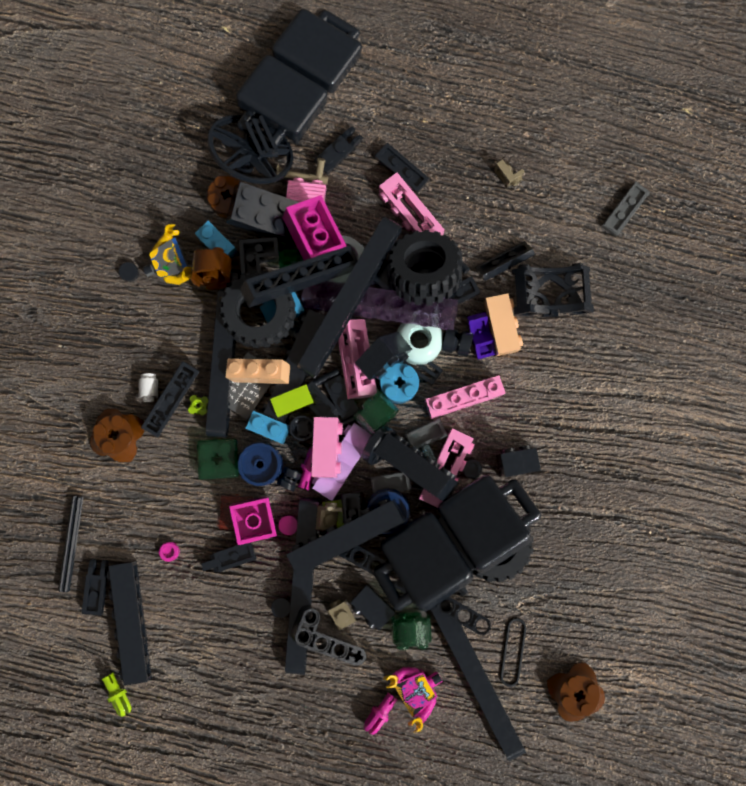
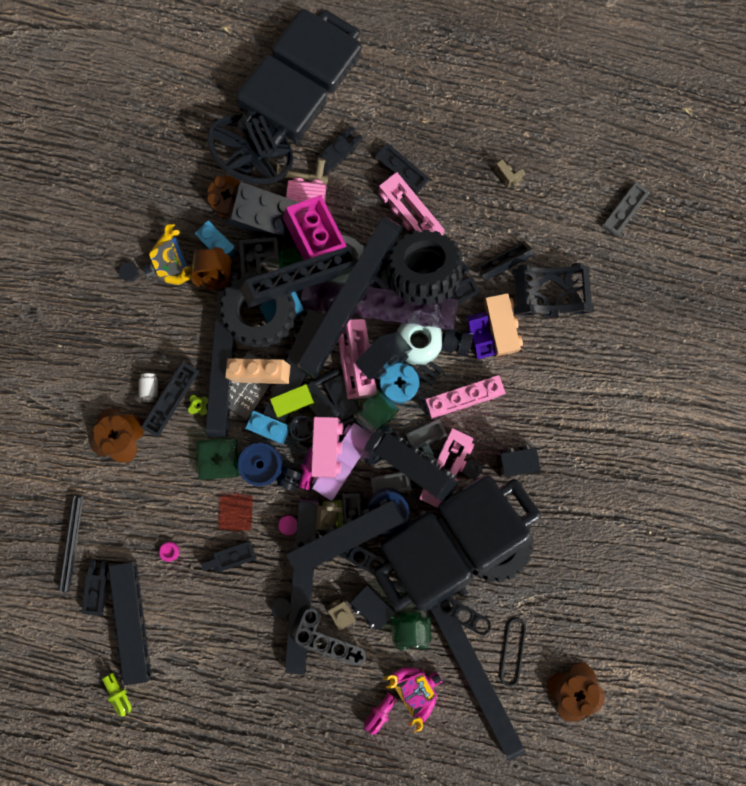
dark pink brick [229,496,277,545] -> none

